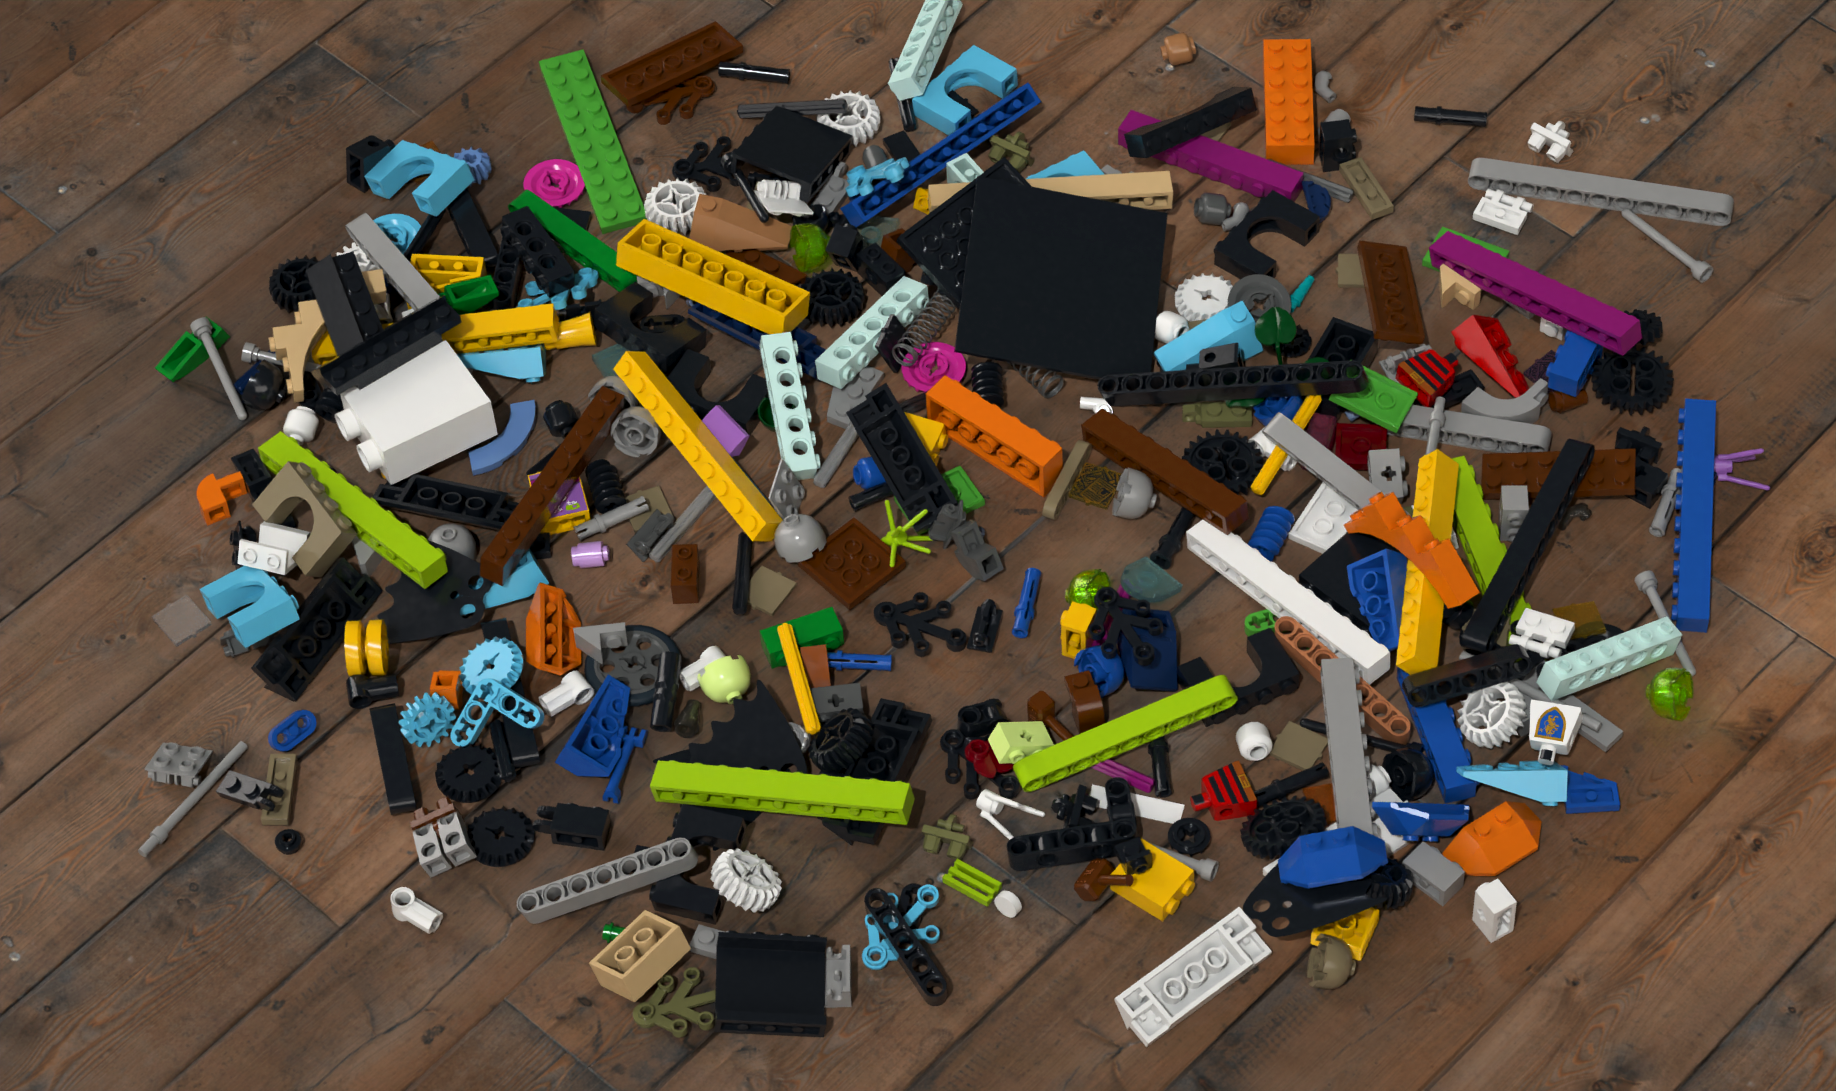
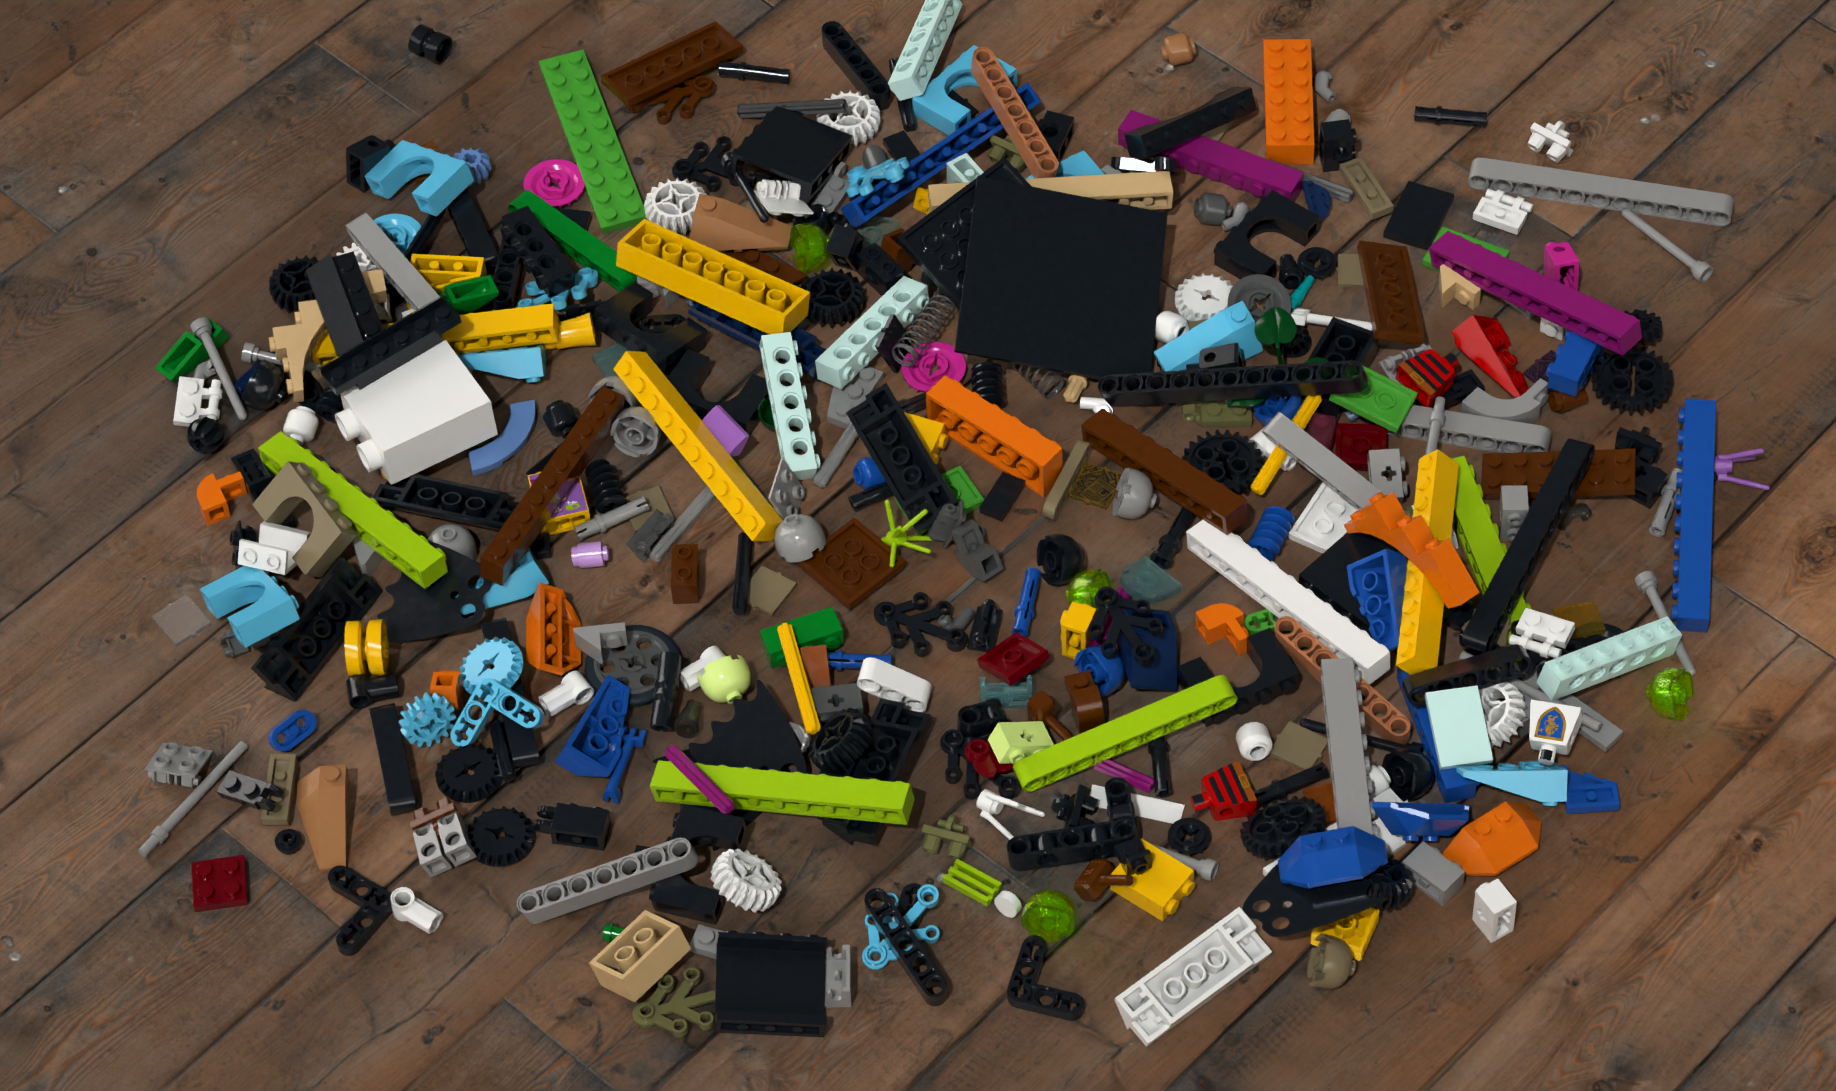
none -> white plate [173,376,223,427]
none -> black piece [186,417,224,454]
none -> dark red plate [191,855,248,912]
none -> light grey arm [193,359,217,383]
none -> medium nougat wedge [296,765,350,872]
none -> black beam [328,866,393,956]
none -> black wheel [408,24,453,64]
none -> magenta axle [665,744,735,814]
none -> black beam [822,21,891,111]
none -> white beam [857,657,932,712]
none -> dark grey arm [938,607,975,630]
none -> nougat beam [970,47,1059,179]
none -> dark red plate [977,632,1050,686]
none -> black tile [979,472,1025,522]
none -> clear light blue hinge [980,675,1033,709]
none -> black beam [1007,935,1084,1021]
none -> clear neon green cylinder [1022,889,1076,942]
none -> black brick [1037,110,1074,163]
none -> black cylinder [1037,534,1085,586]
none -> tan axle [1063,375,1088,403]
none -> black beam [1111,157,1180,176]
none -> orange brick [1195,603,1249,656]
none -> black cone [1279,254,1303,289]
none -> white hinge [1291,308,1373,331]
none -> black gear [1297,247,1337,280]
none -> black tile [1383,181,1454,251]
none -> light aqua tile [1424,685,1493,770]
none -> dark pink torso [1543,242,1579,291]

